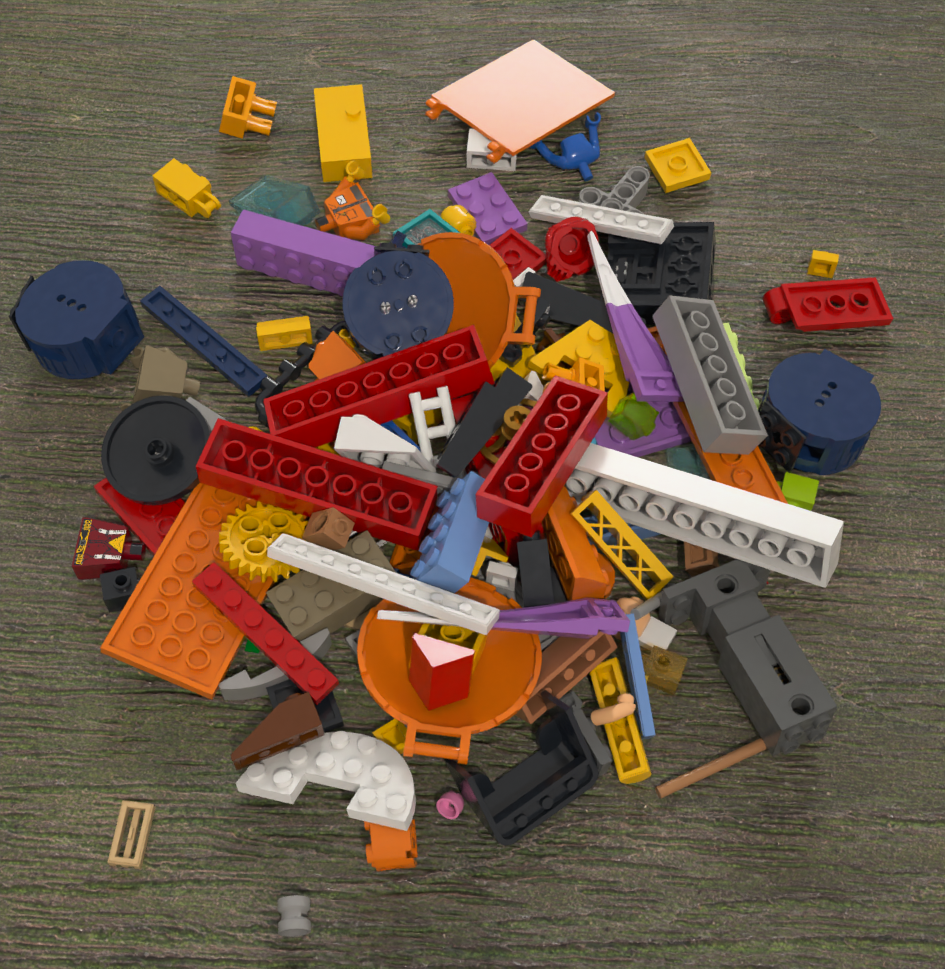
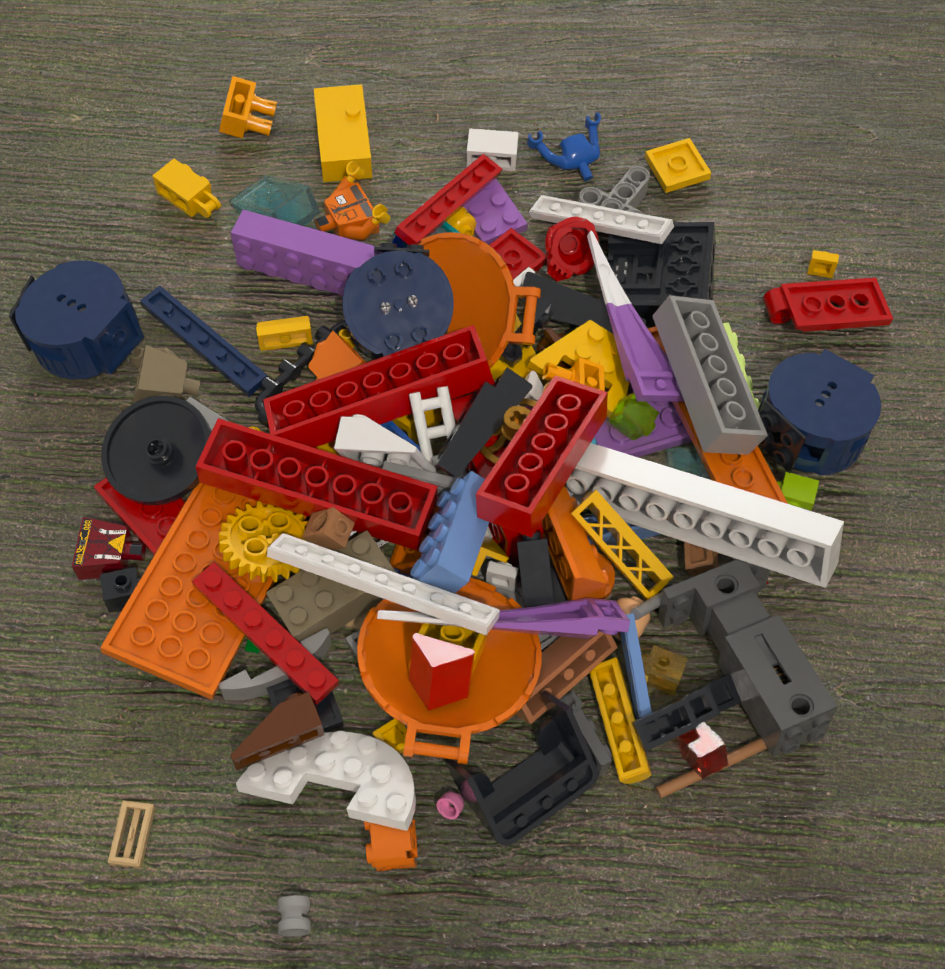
flag [425,40,615,163] -> none
light nougat arm [591,694,636,726] -> none
white tile [638,616,677,657] -> none
none -> red plate [394,153,502,245]
none -> black slope [631,674,741,752]
none -> clear red brick [679,721,728,779]

